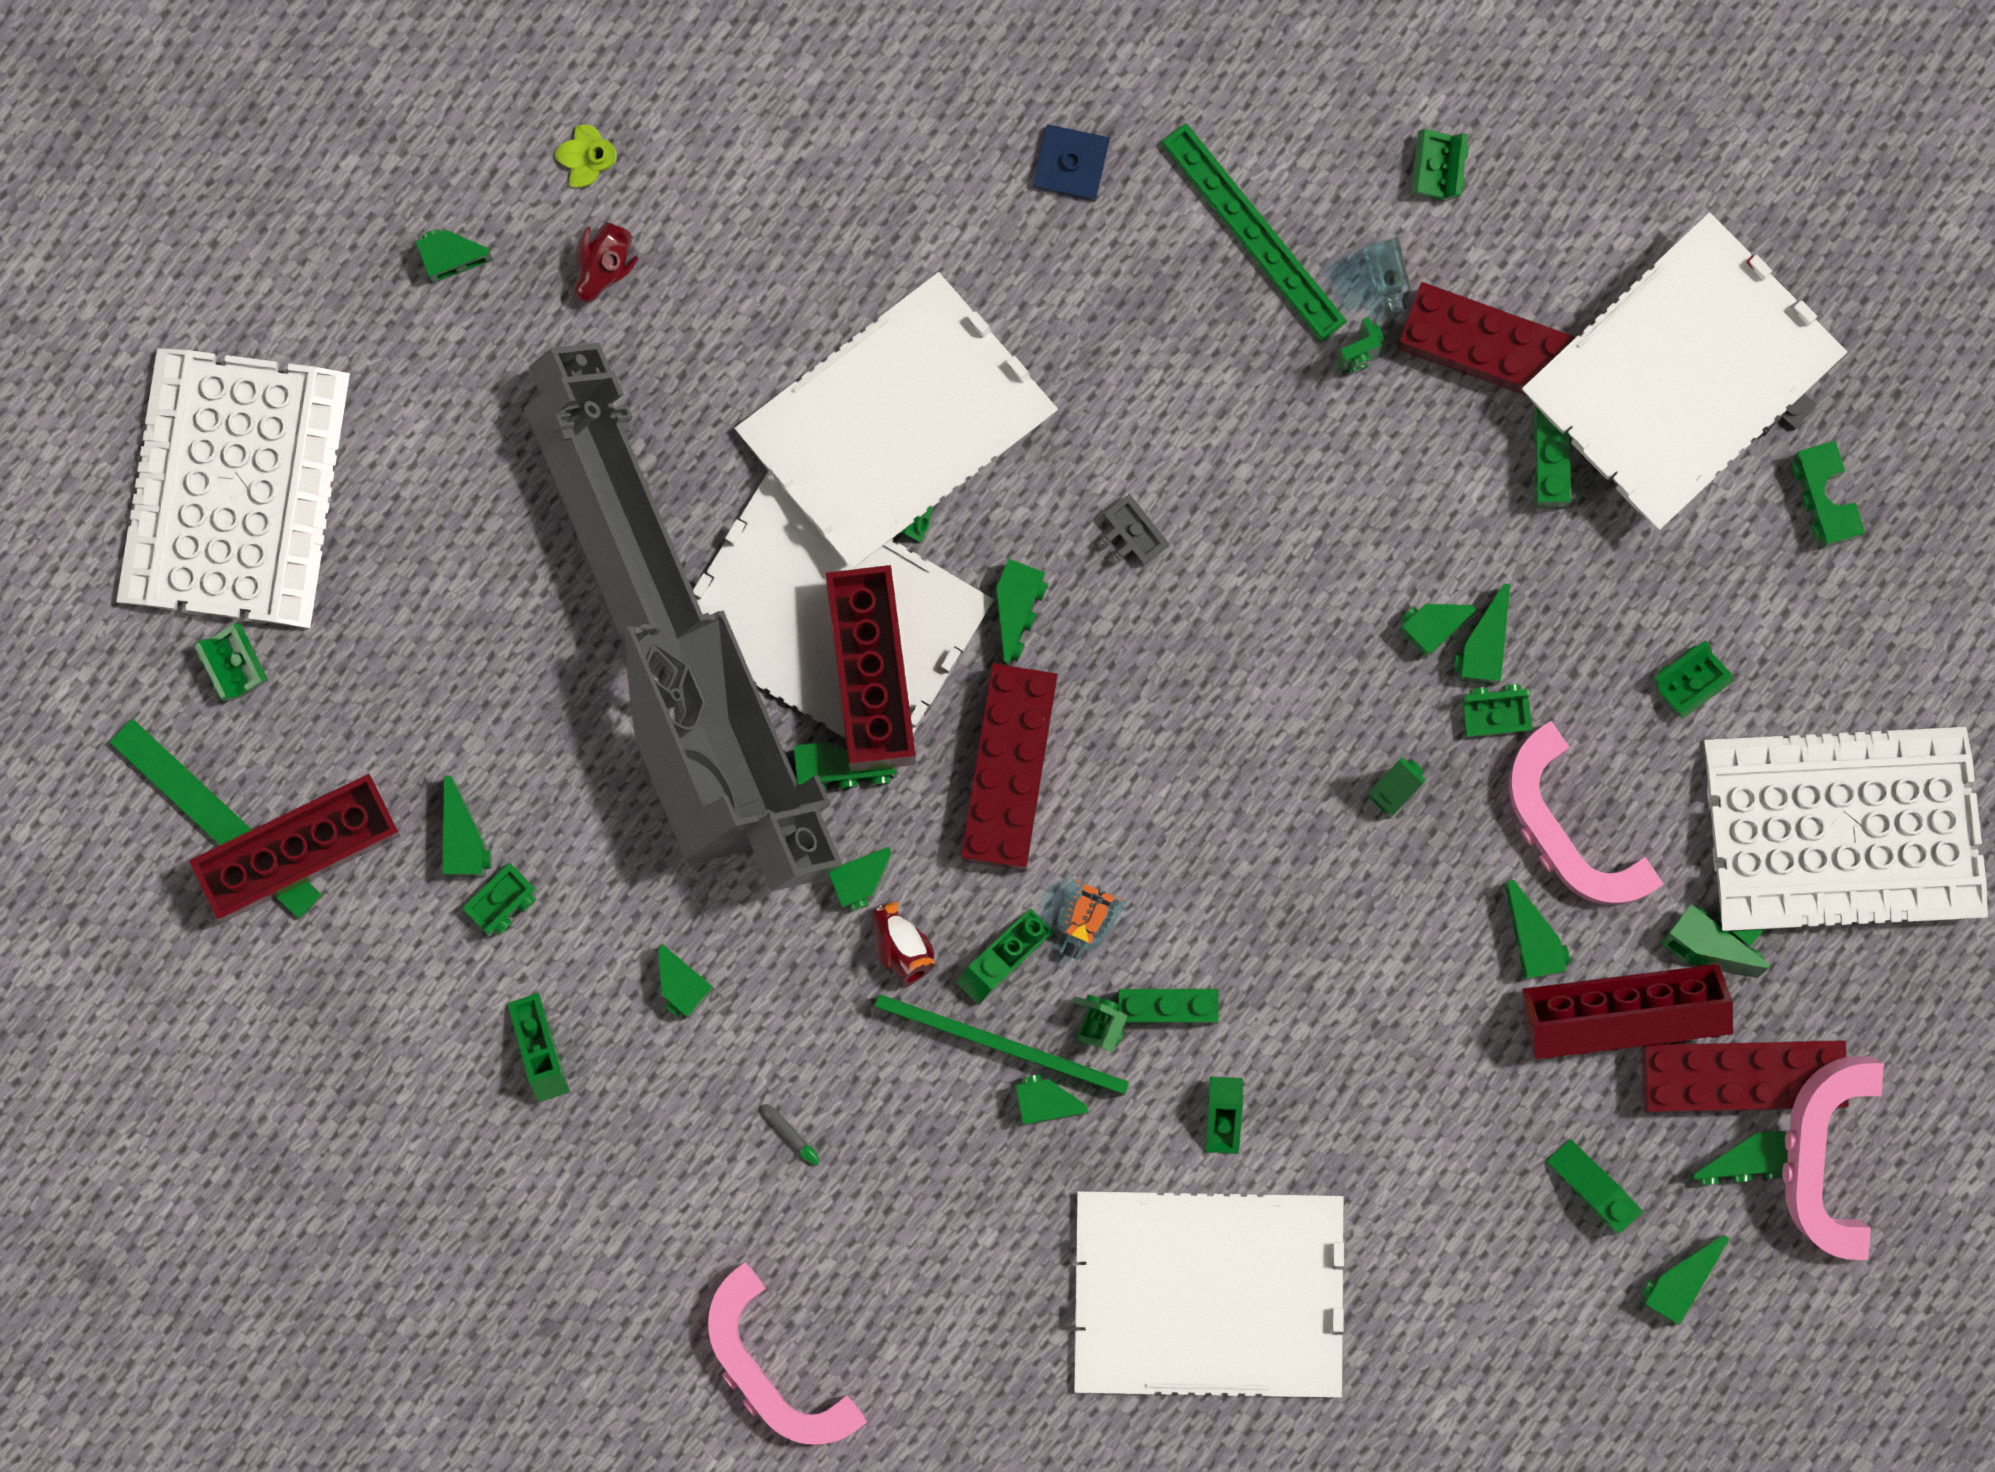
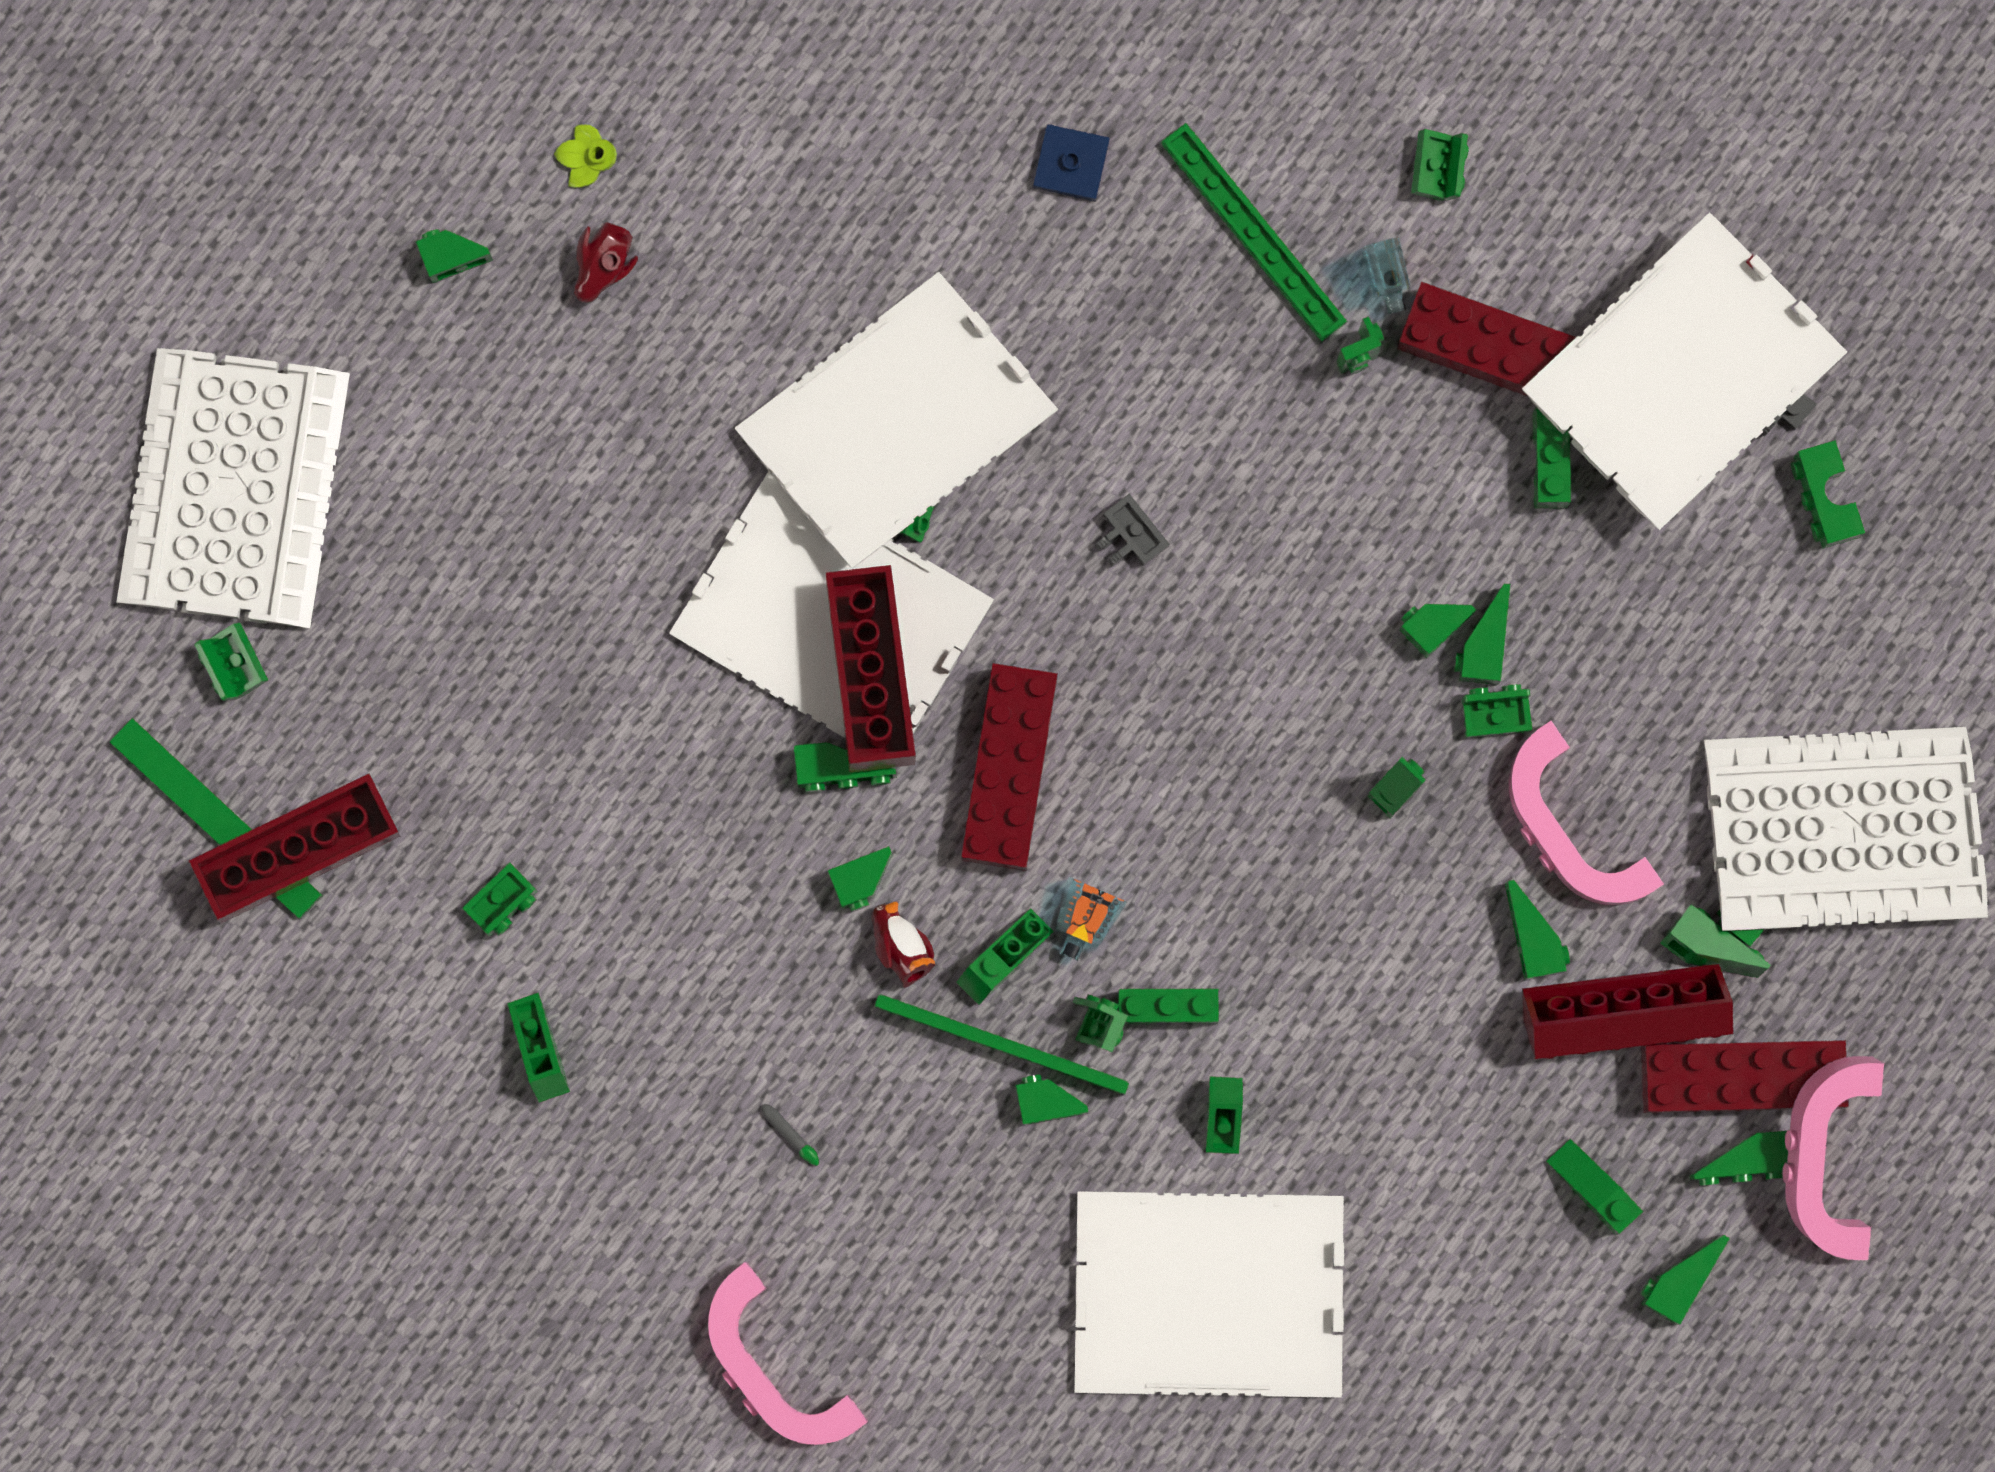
green slope [443,775,492,877] -> none
dark grey piece [524,343,843,892] -> none
green slope [658,944,715,1018] -> none
green slope [997,558,1049,666] -> none
green bracket [1654,640,1734,719] -> none

